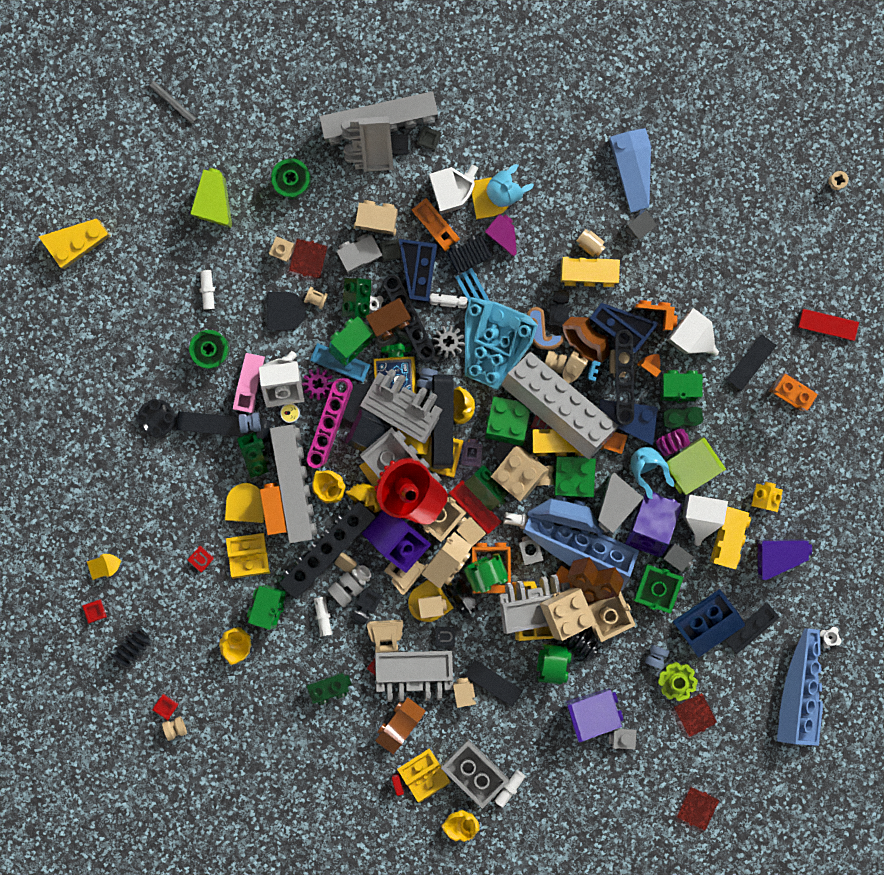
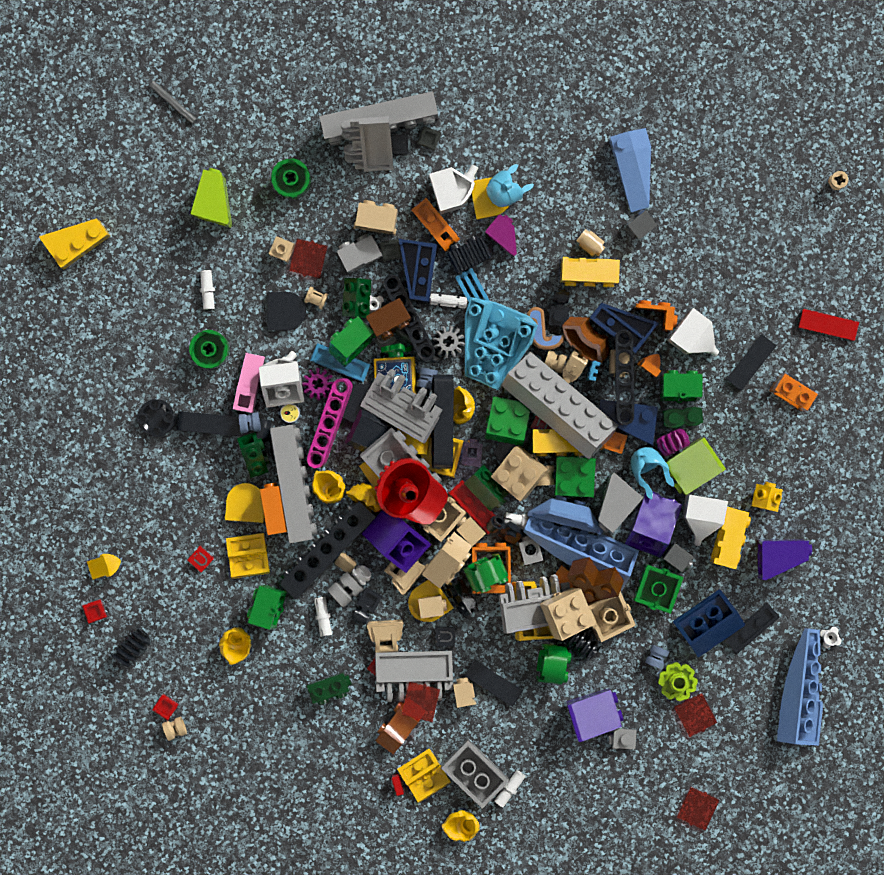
none -> clear red piece [401,682,440,722]
none -> black plate [486,516,524,545]

